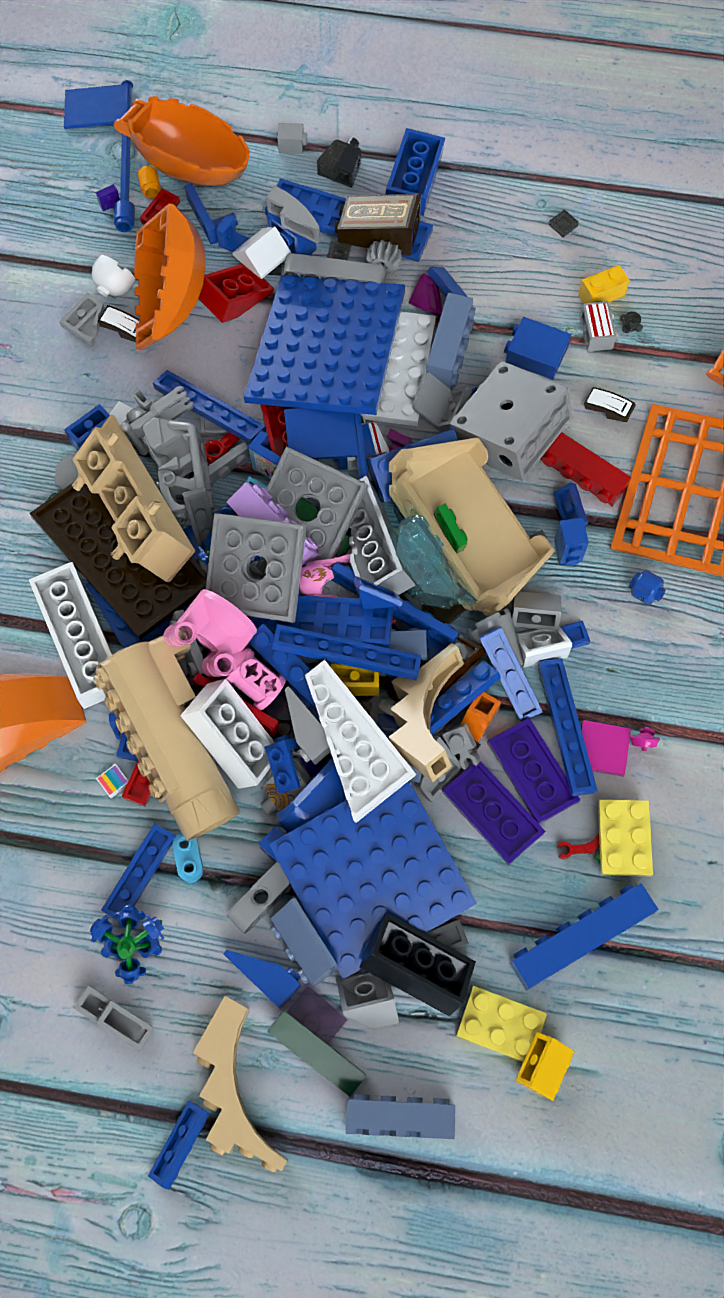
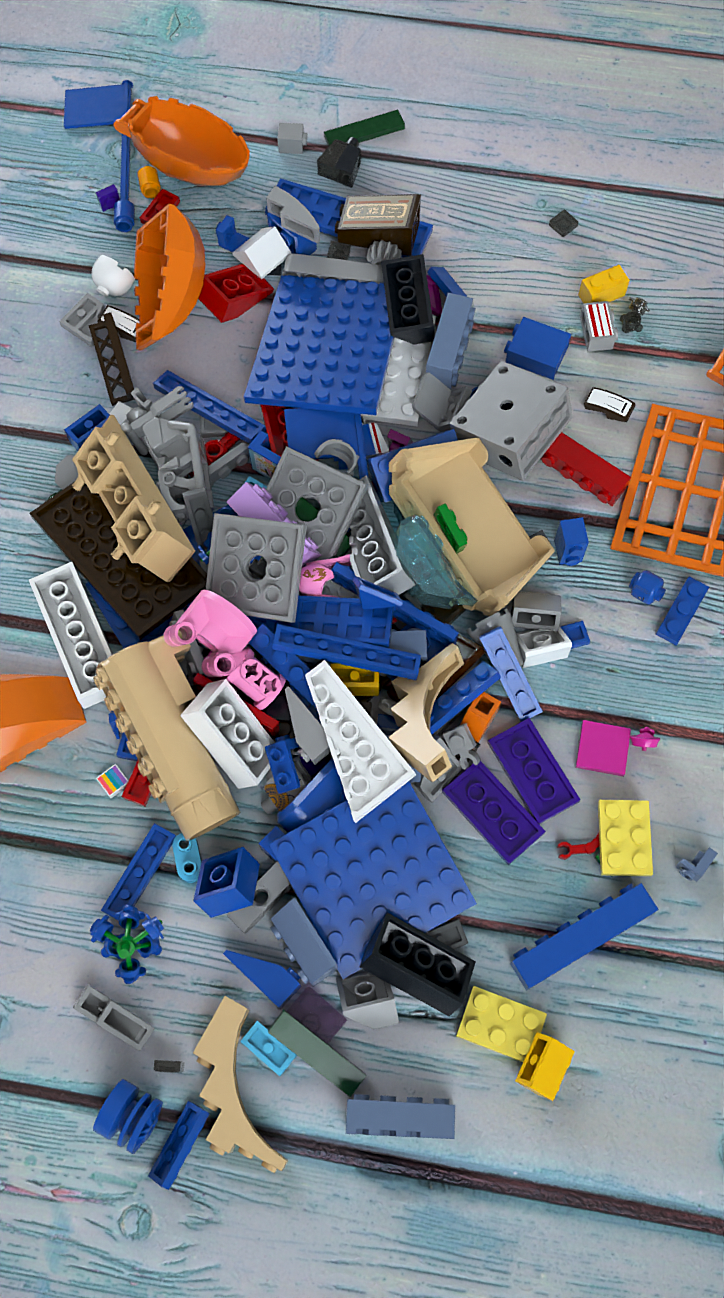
blue piece [184,183,238,244] -> none
blue brick [385,128,445,216] -> none
blue plate [538,658,597,797] -> none
blue plate [553,482,588,525] -> none
none -> dark brown fence [89,312,135,406]
none -> blue wheel [93,1079,163,1154]
none -> clear smoke tile [154,1060,185,1073]
none -> blue brick [193,847,260,918]
none -> medium azure plate [240,1021,297,1077]
none -> light grey helmet [314,439,359,477]
none -> dark green tile [324,109,405,152]
none -> black slope [381,254,435,345]
none -> clear smoke plate [628,297,650,316]
none -> blue plate [655,576,709,646]
none -> sand blue bracket [676,847,718,882]

